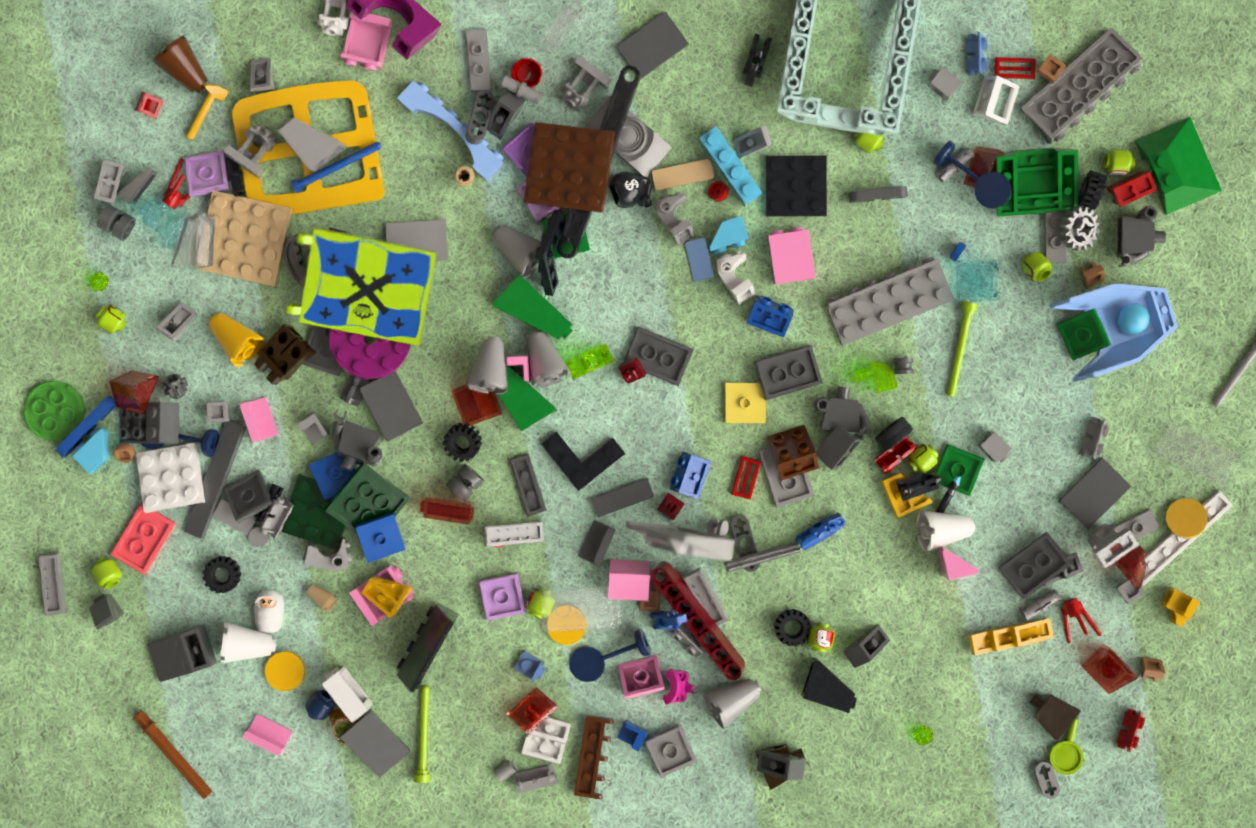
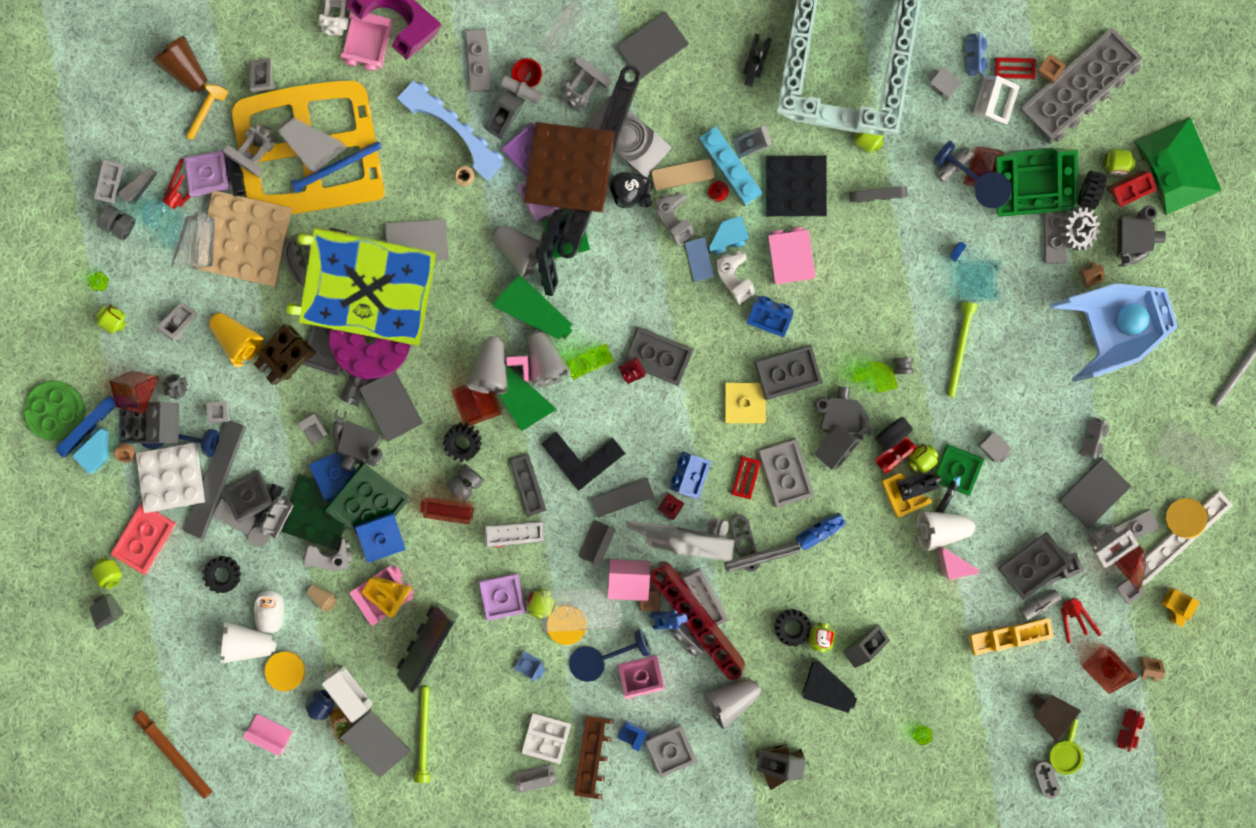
light grey plate [38,553,67,616] -> none
slope [135,92,164,119] -> none
dark grey slope [147,625,217,682] -> none
bright pink panel [239,397,278,443] -> none
dark grey beam [465,90,494,145] -> none
light grey hinge [494,760,517,782] -> none
clear red slope [507,687,558,738] -> none
dark pink piece [663,669,695,705] -> none
reddish brown bracket [767,425,819,480] -> none
light grey bracket [826,257,954,346] -> none
lime head [1021,252,1052,282] -> none
green tile [1057,308,1111,360] -> none

